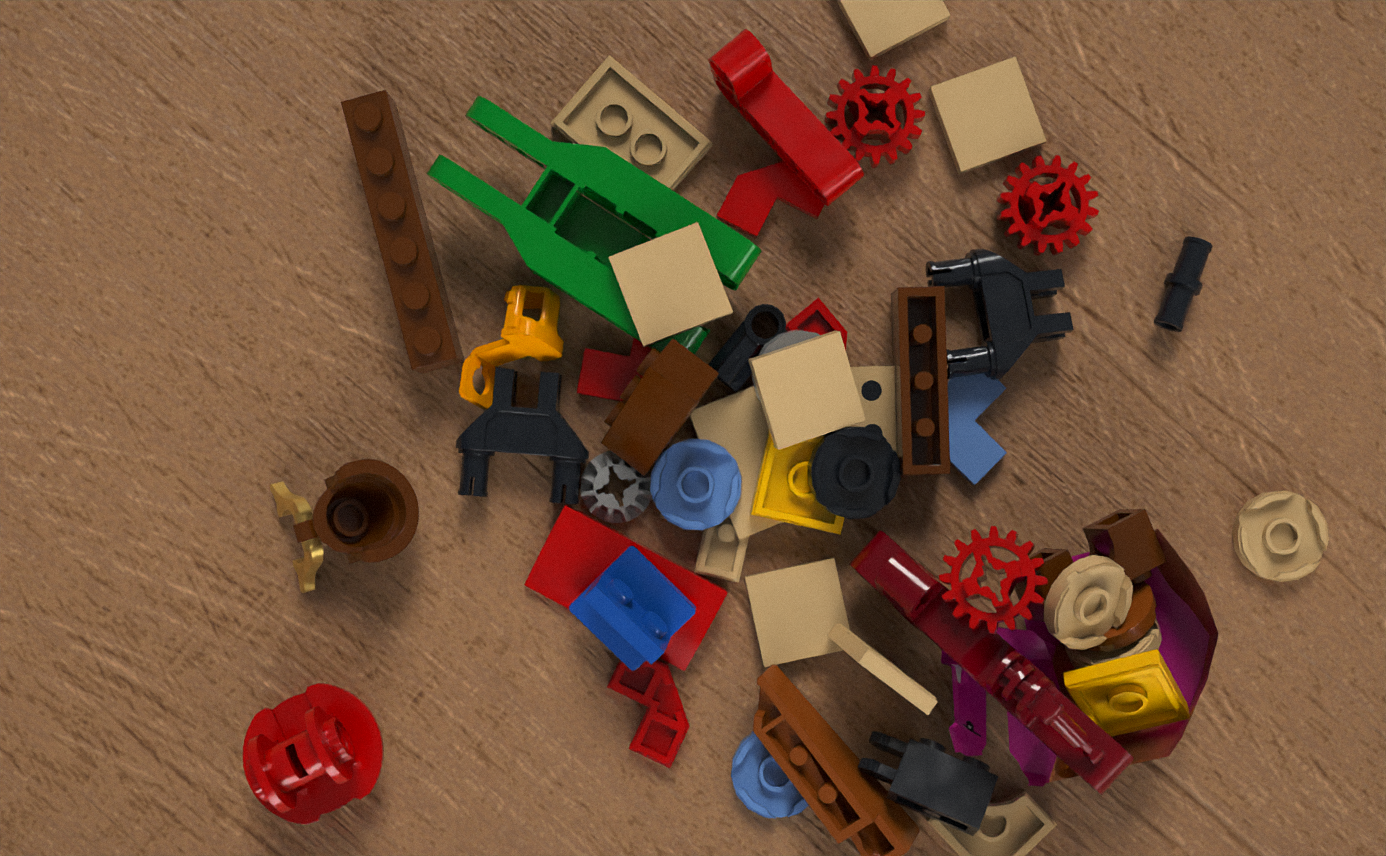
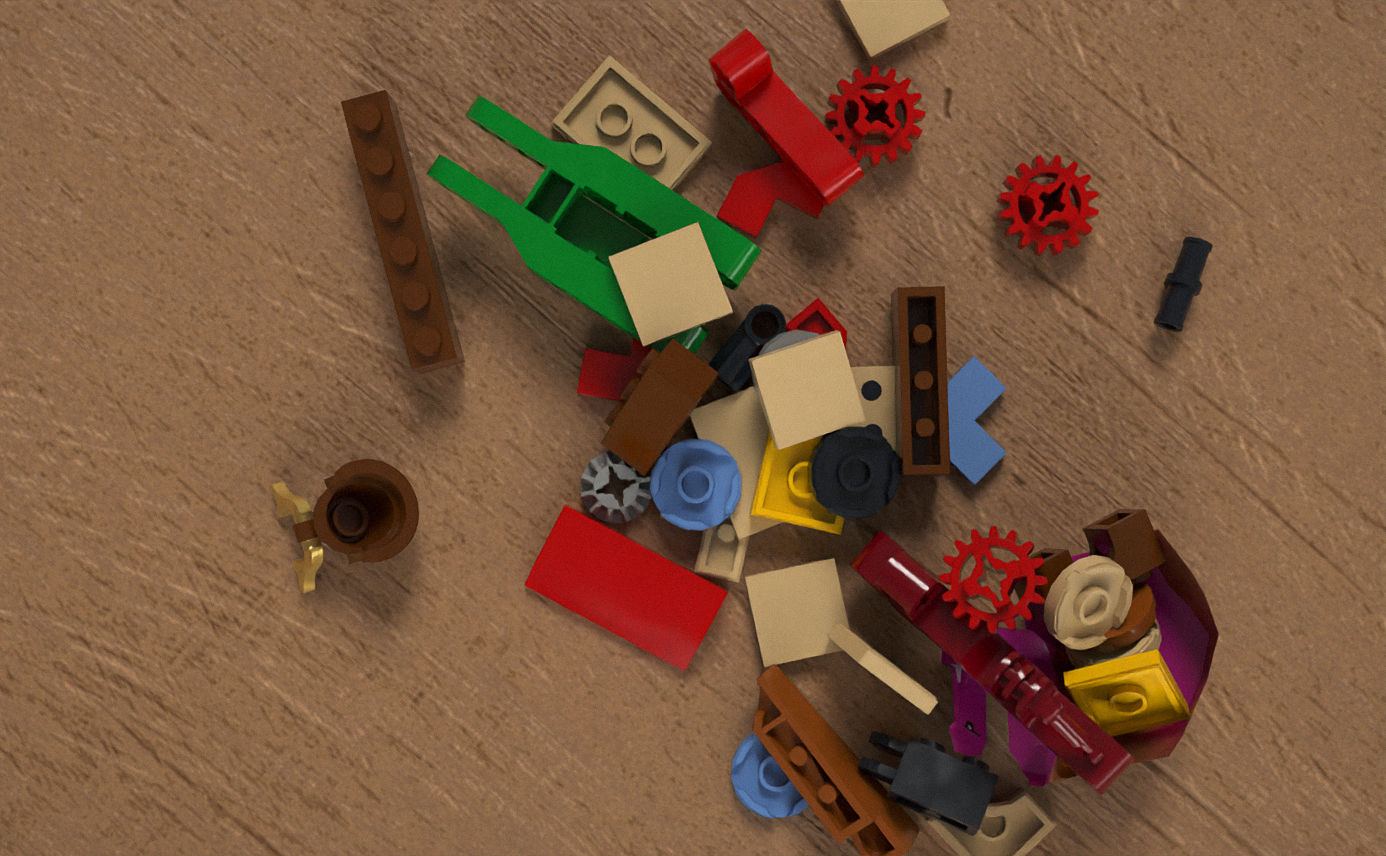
red piece [243,683,384,825] -> none
black connector [456,368,589,505] -> none
light orange piece [459,285,564,410] -> none
blue bracket [569,546,697,671] -> none
red tile [607,659,690,768] -> none
black connector [925,249,1074,380] -> none
tan tile [928,57,1046,175] -> none
tan tile [1232,490,1329,582] -> none

